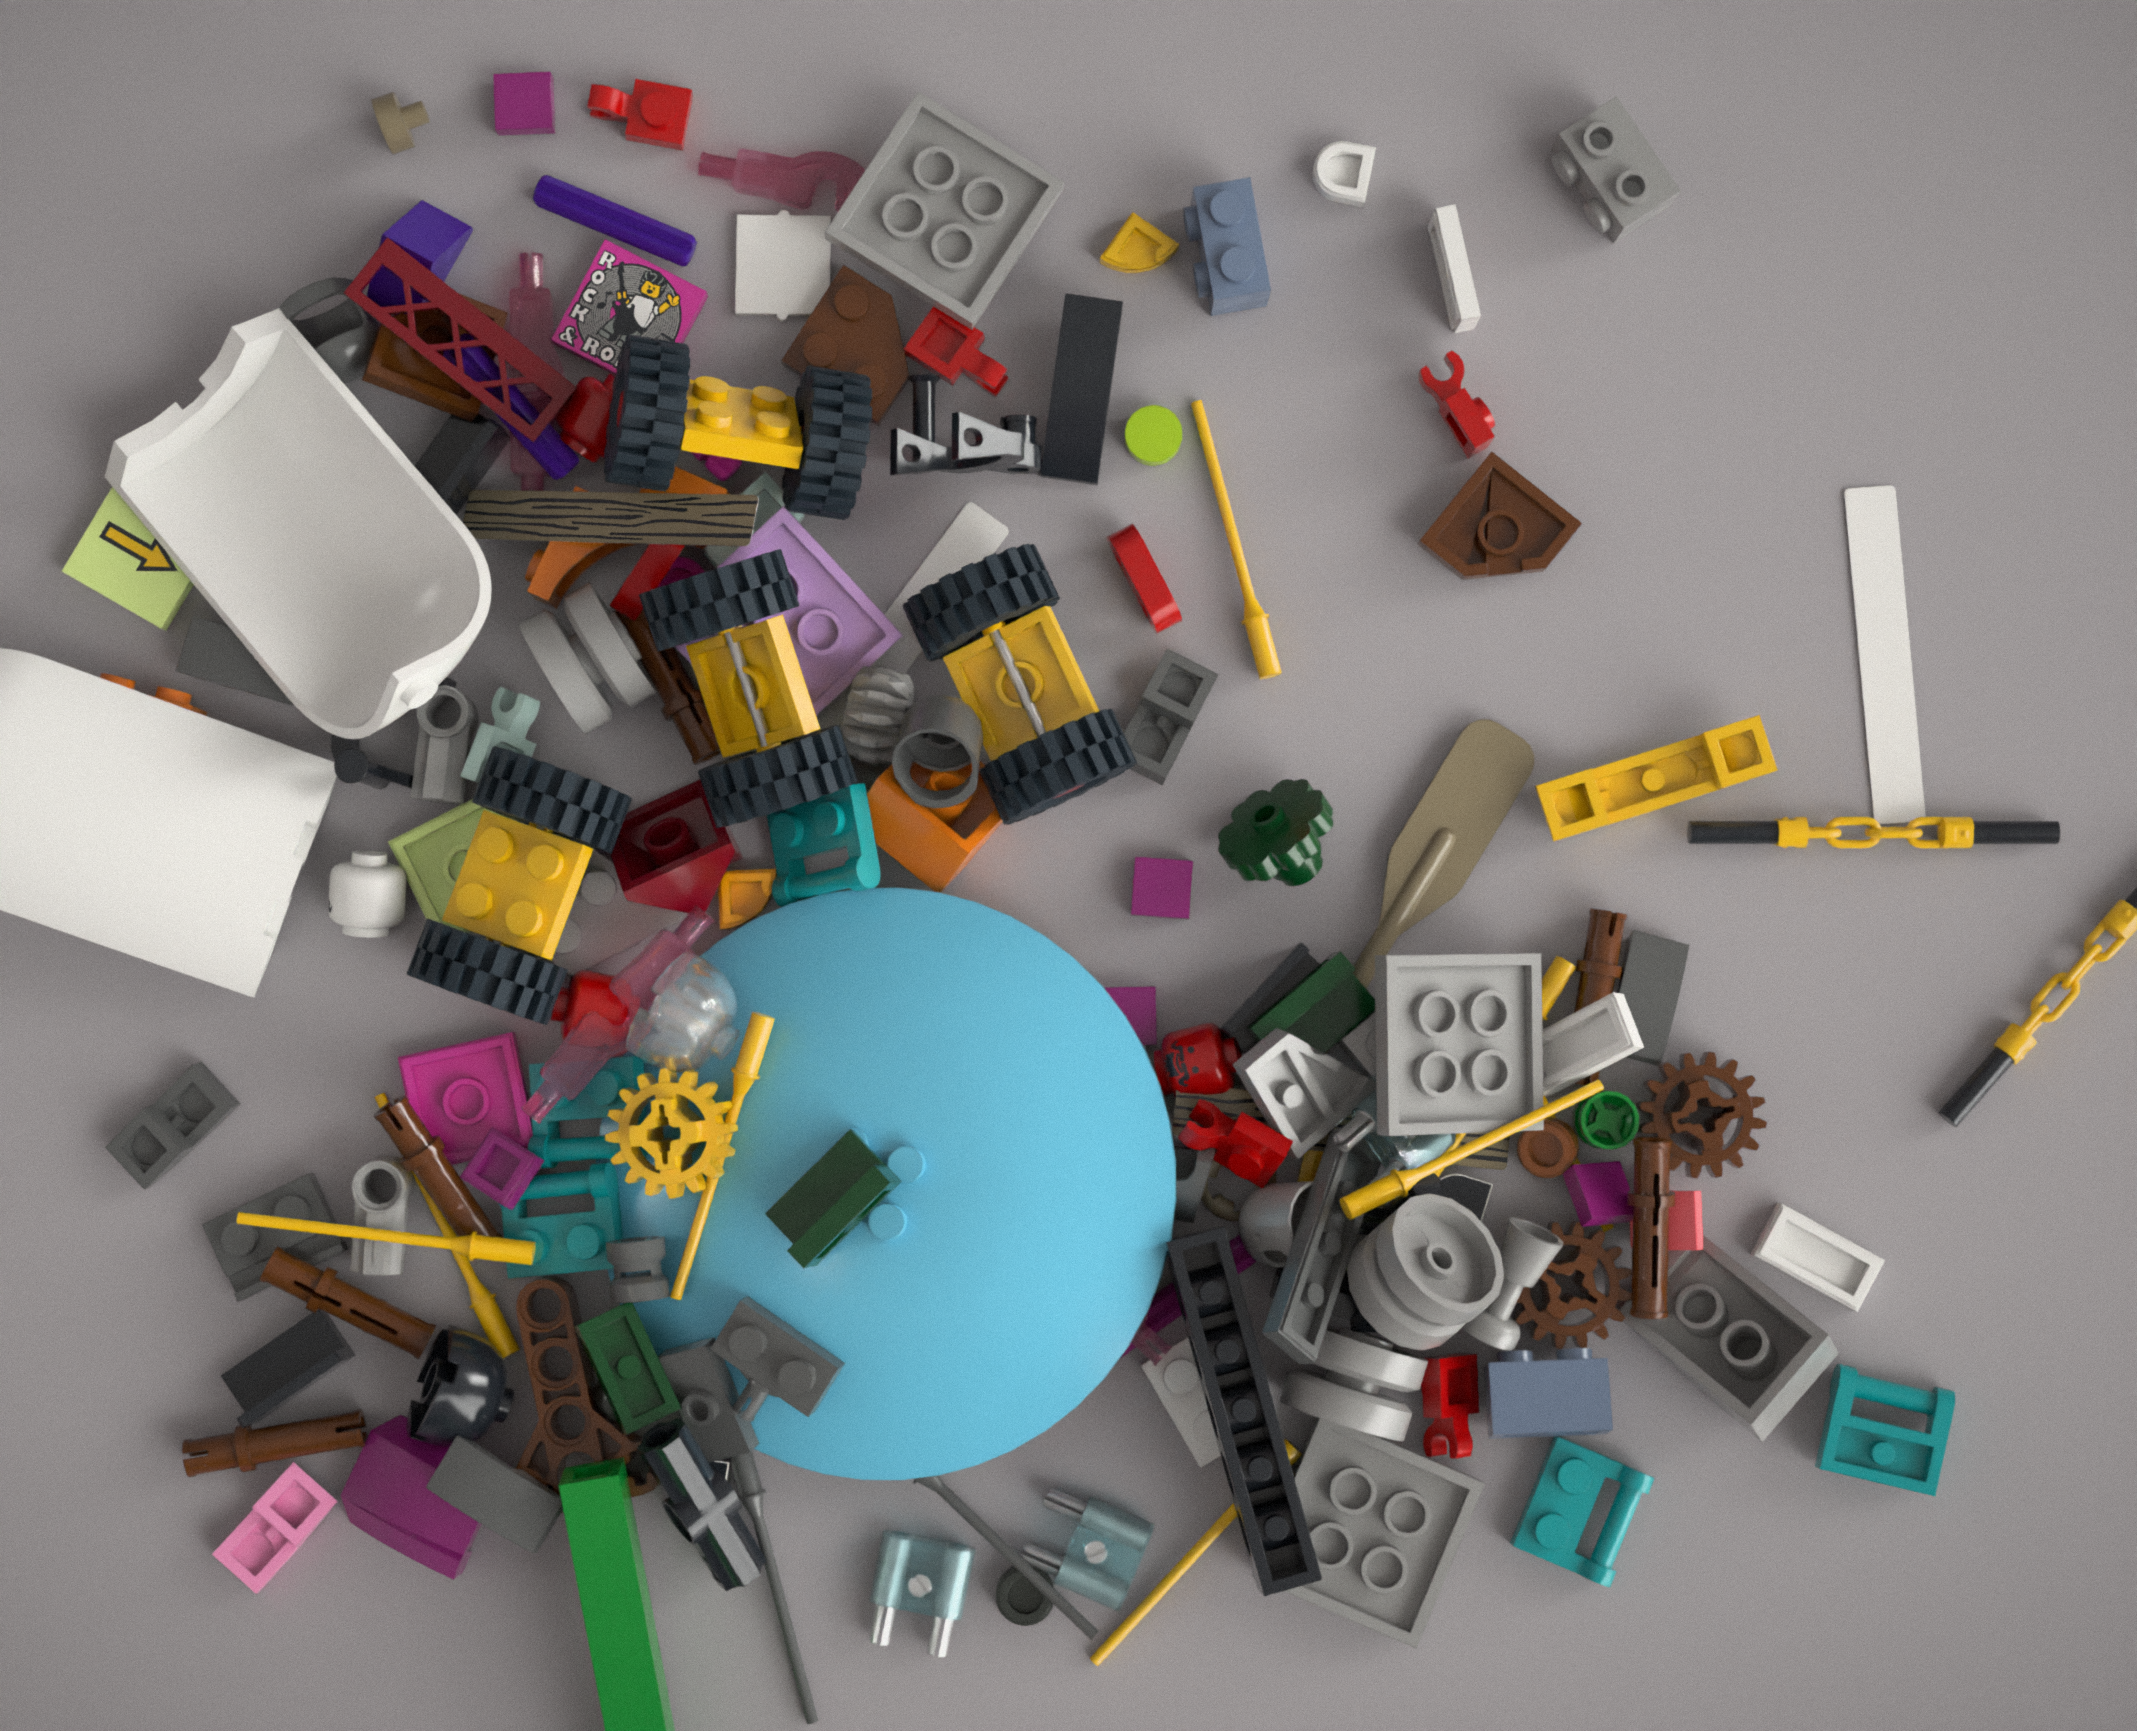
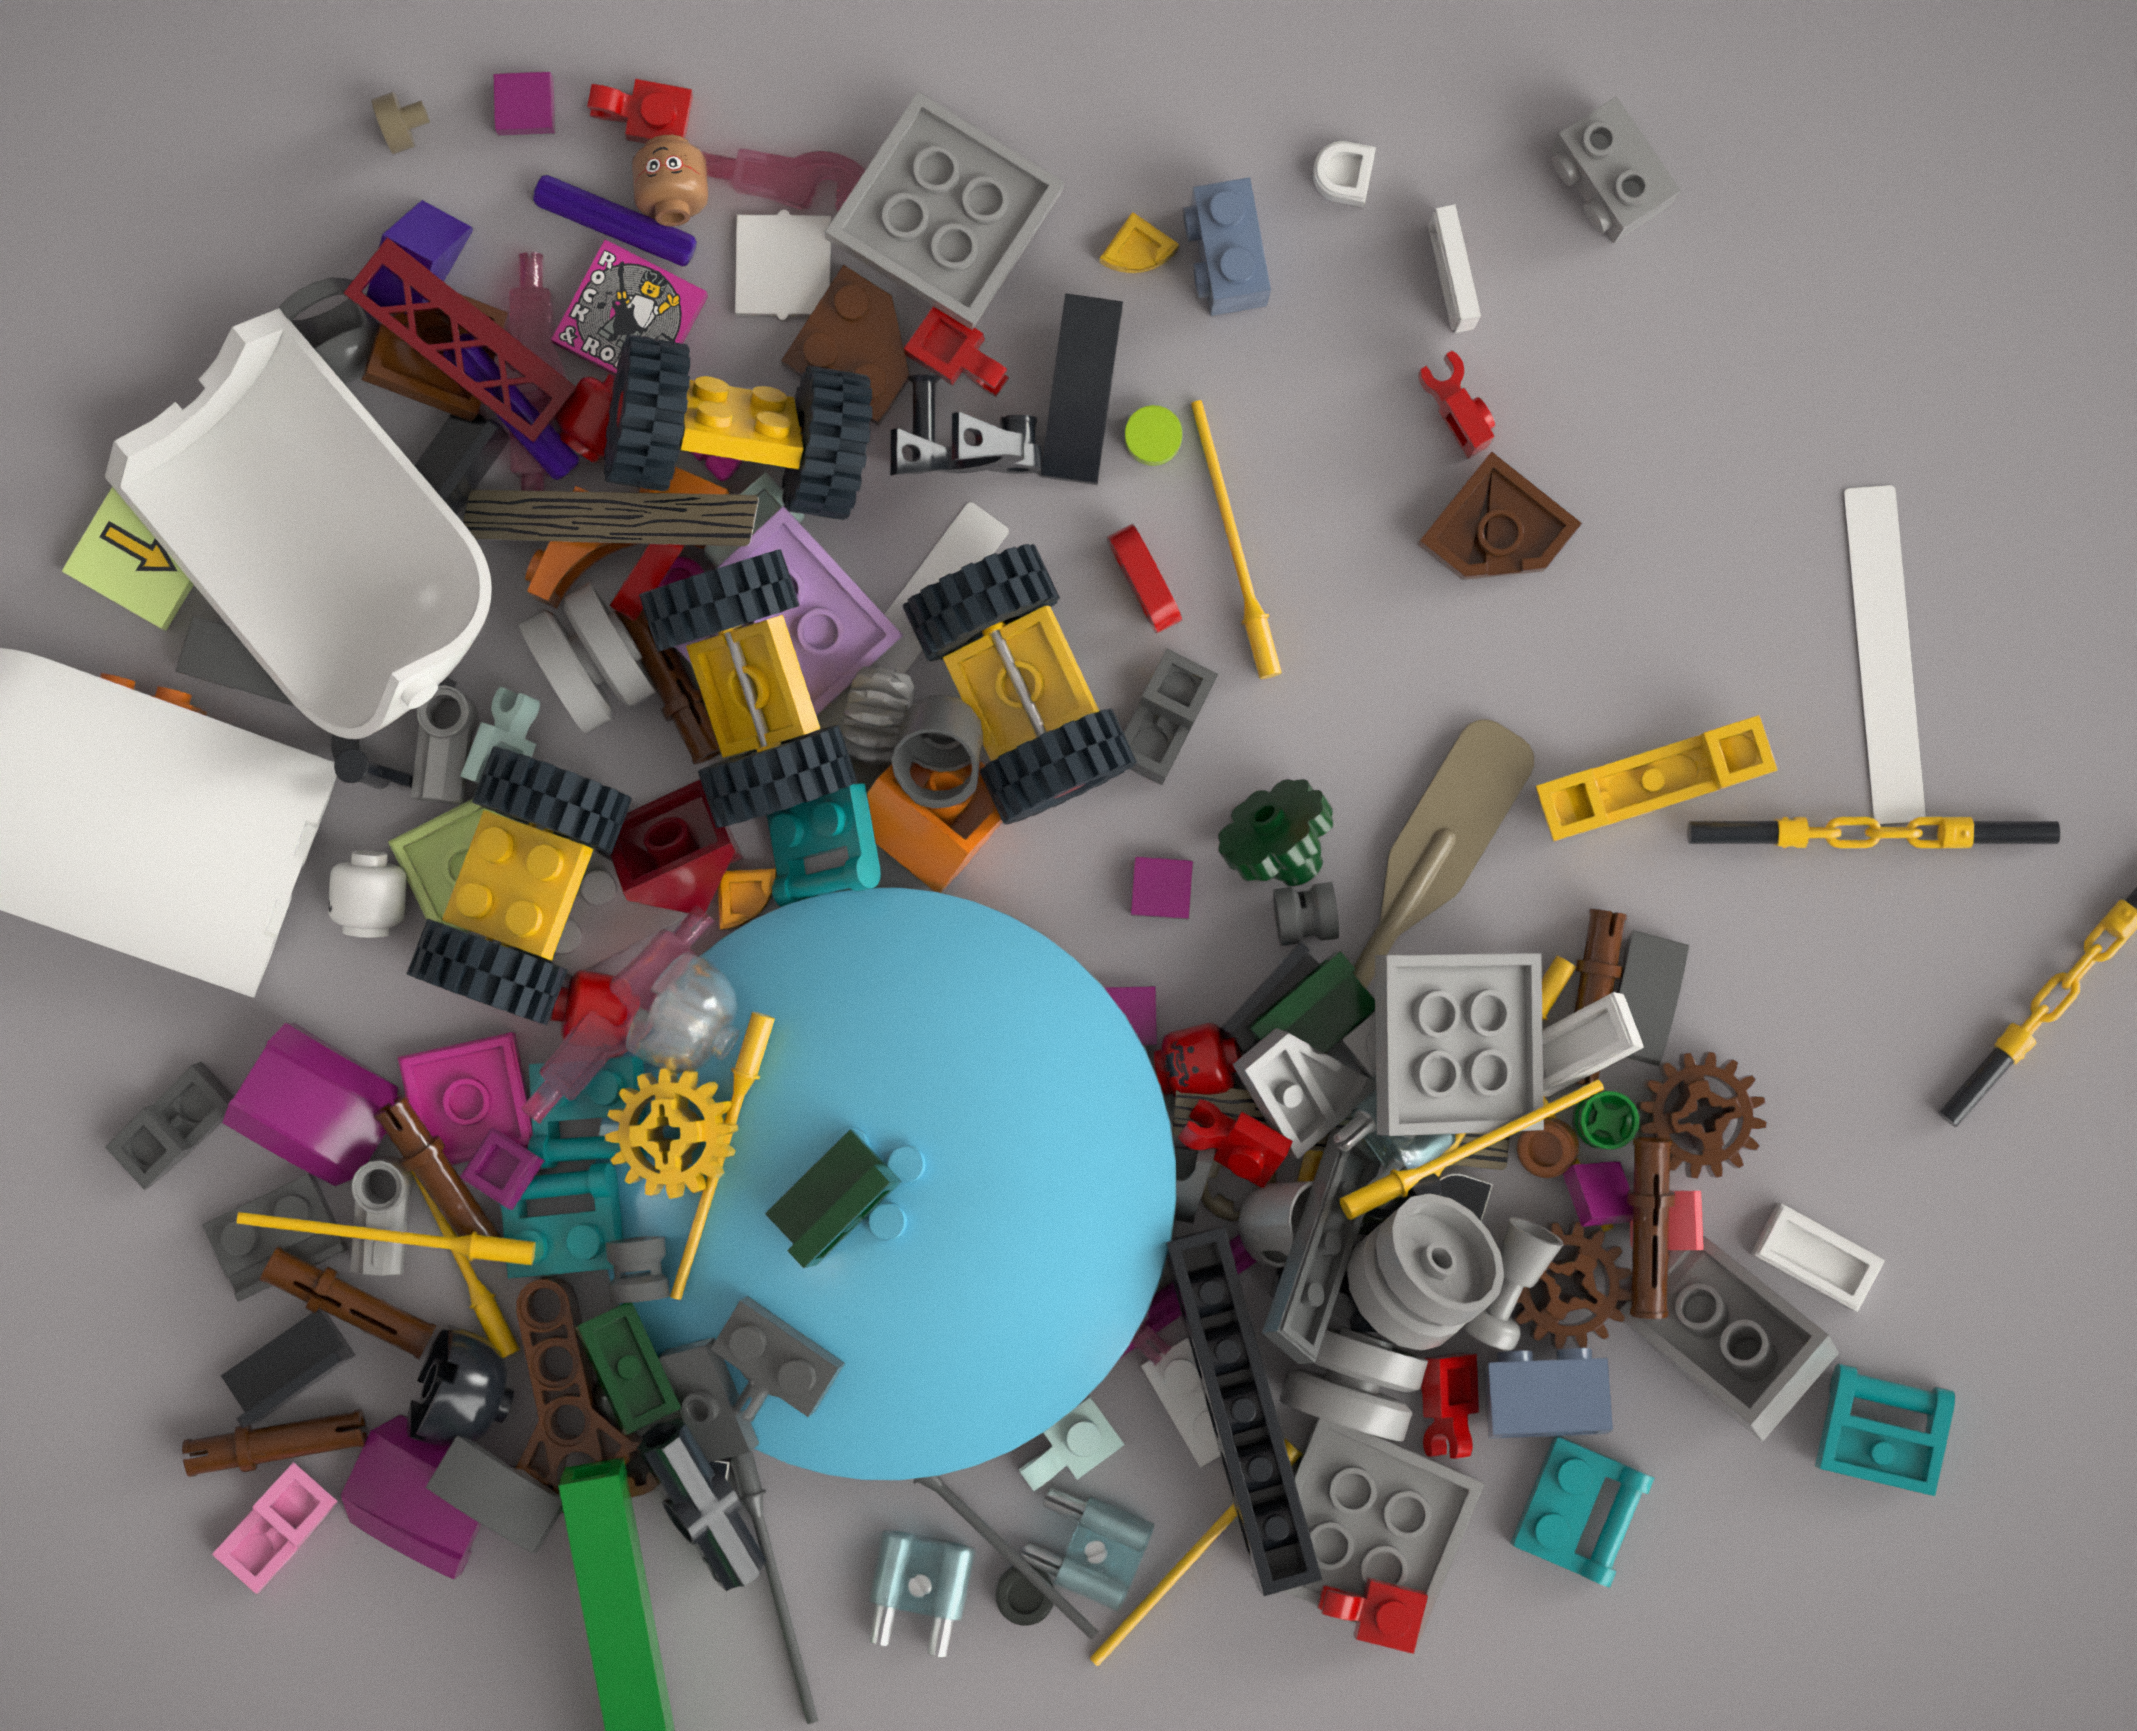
none -> magenta slope [222,1022,398,1186]
none -> medium nougat head [632,135,708,226]
none -> light aqua plate [1019,1396,1124,1491]
none -> dark grey wheel [1273,882,1339,946]
none -> red plate [1317,1577,1428,1654]

